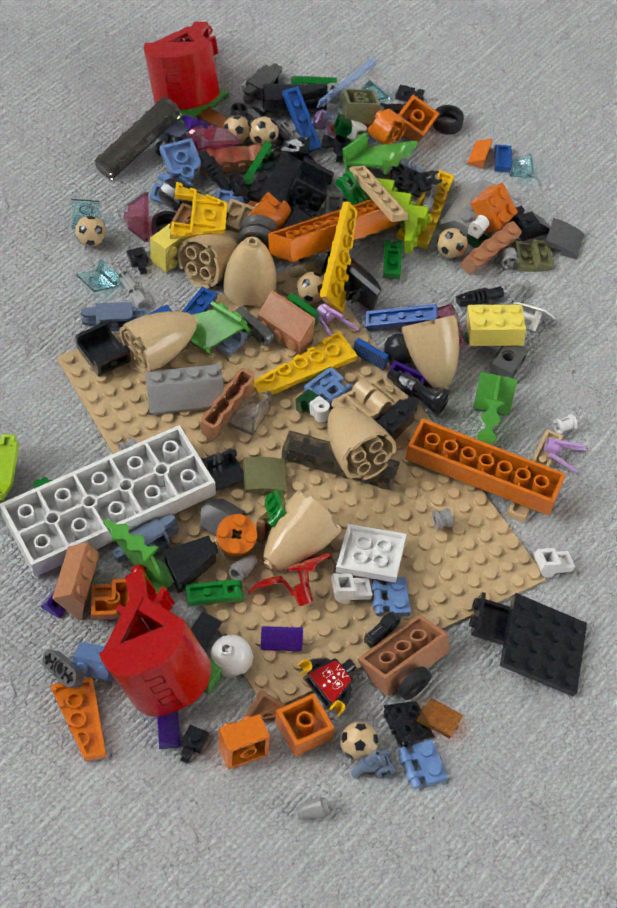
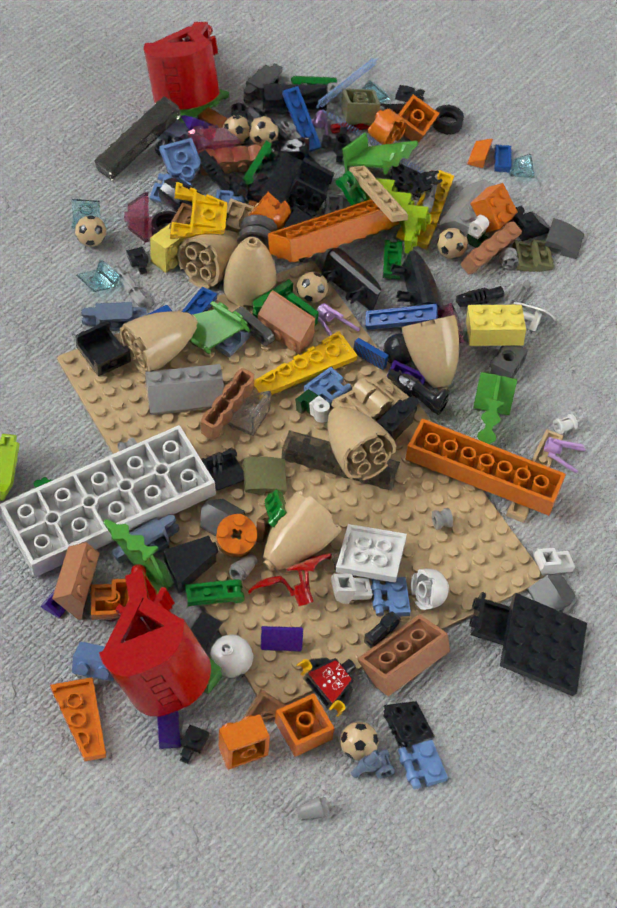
dark grey beam [42,649,84,689] -> none
yellow wing [320,202,358,313] -> none
leg [333,113,367,140] -> none
black tyre [398,666,432,700] -> none
clear orange piece [417,698,463,739] -> none
none -> green plate [252,279,294,319]
none -> black piece [390,250,445,318]
none -> white cylinder [411,568,449,610]
none -> slope [527,574,576,610]

